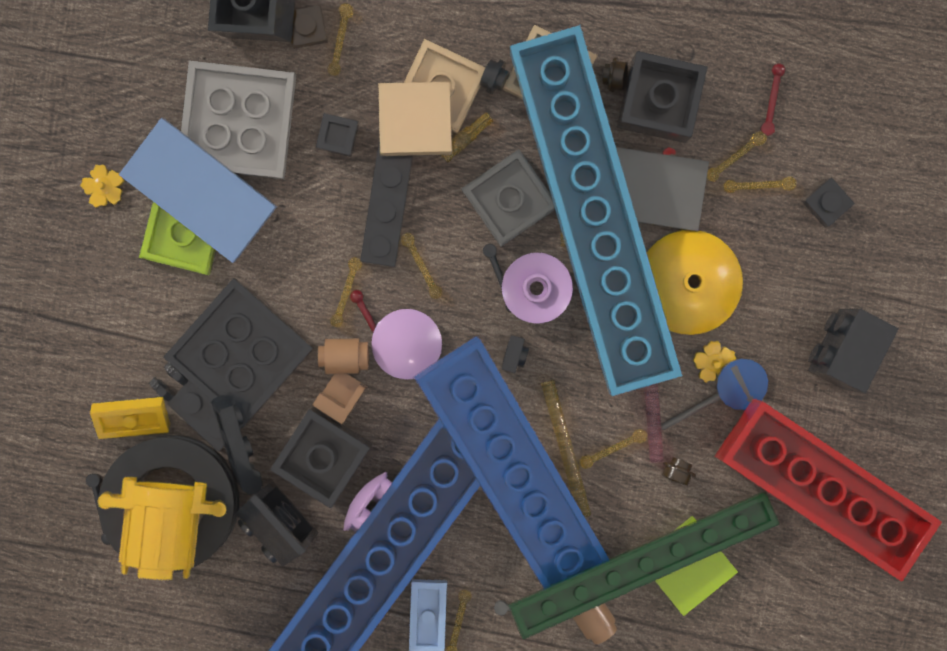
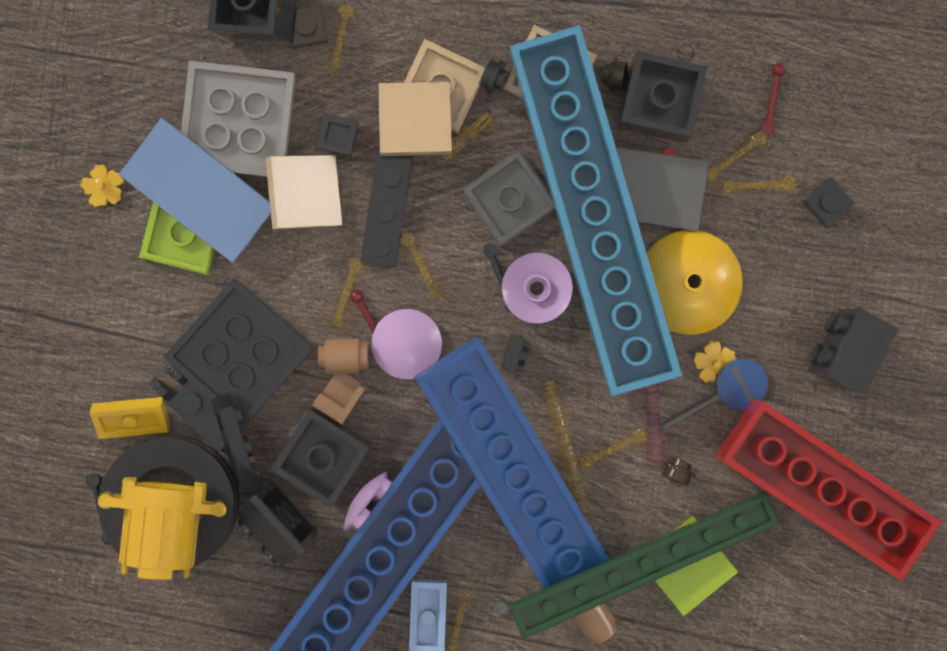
none -> tan tile [266,155,342,230]

